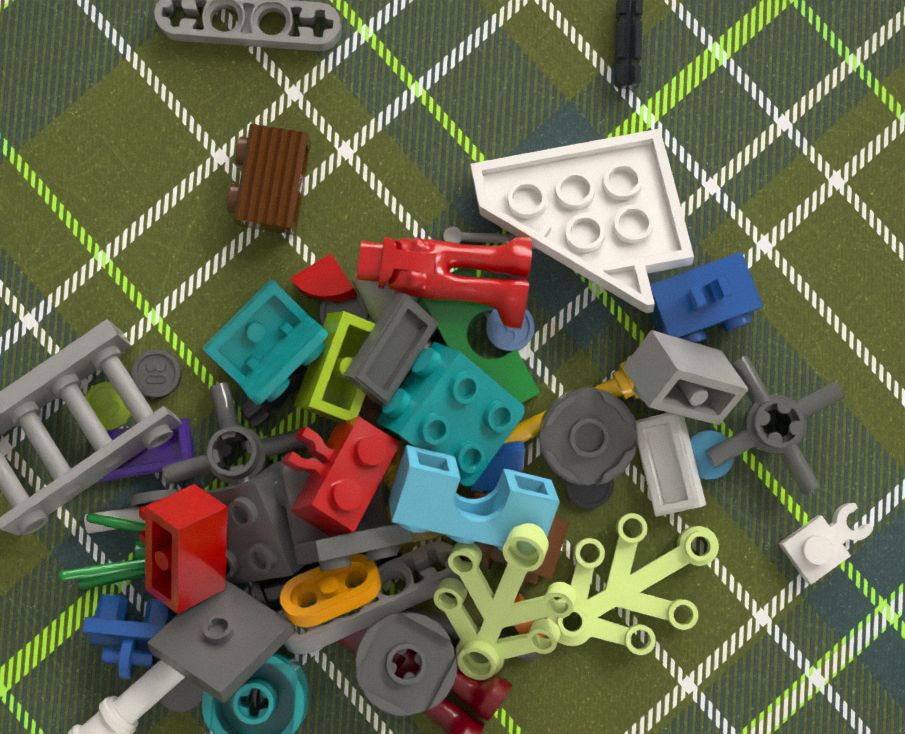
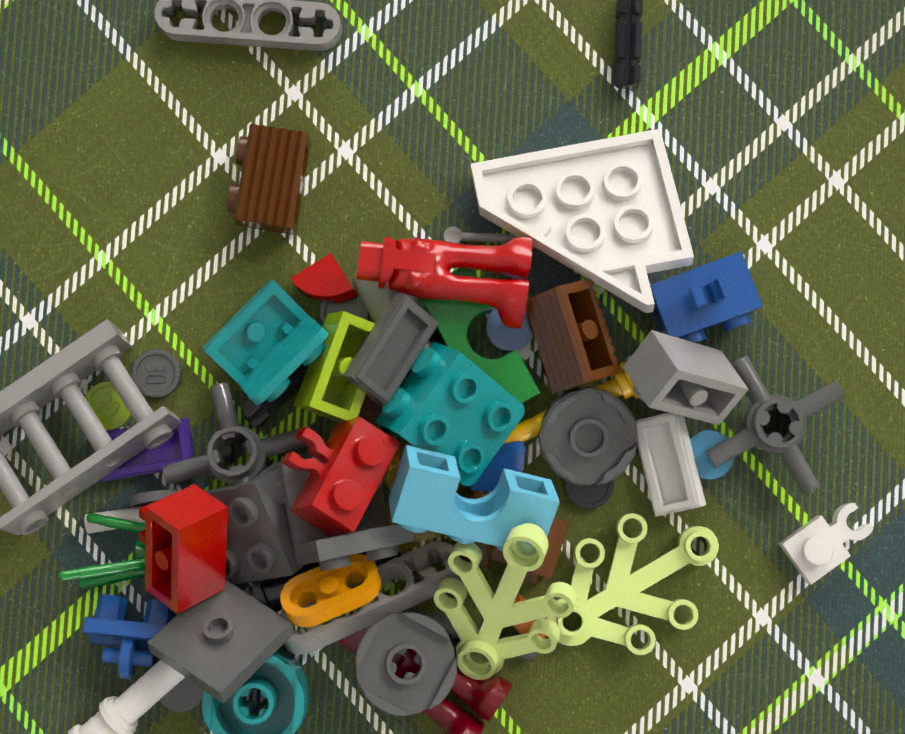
none -> reddish brown brick [526,278,621,394]

